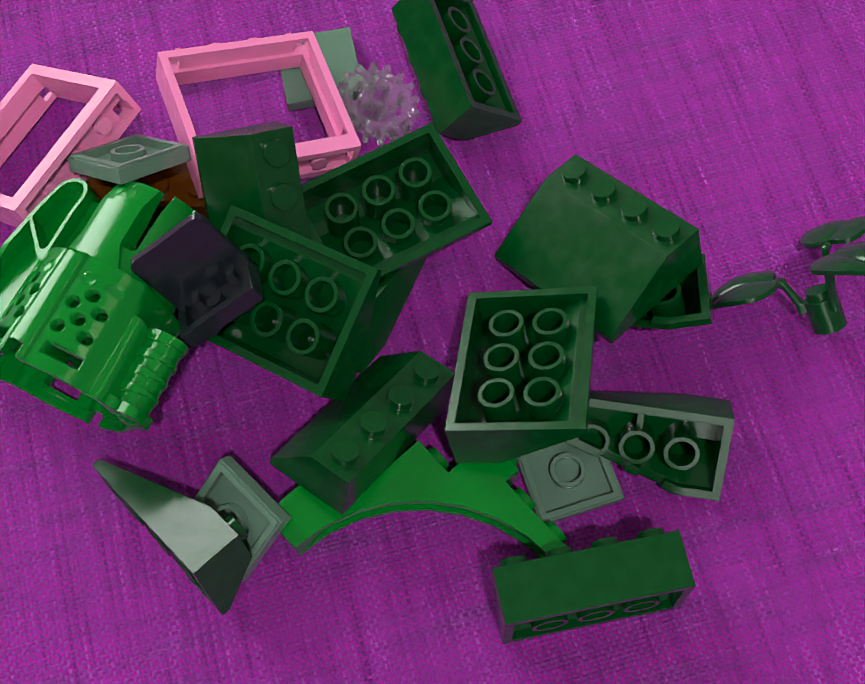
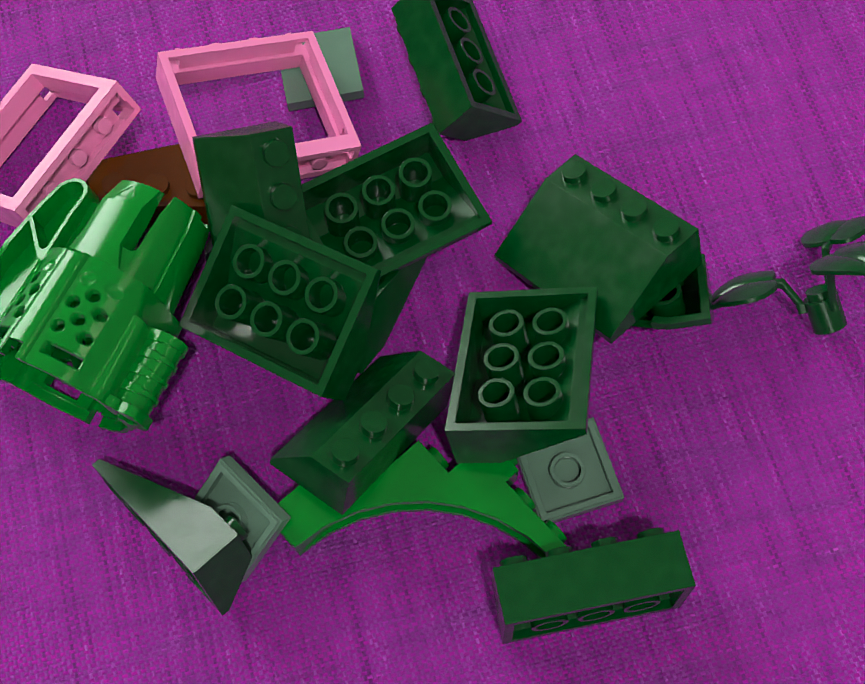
sand green tile [67,134,191,185] -> none
black bracket [131,213,263,348] -> none
clear gear [337,62,420,145] -> none
dark green wedge [565,391,735,501] -> none

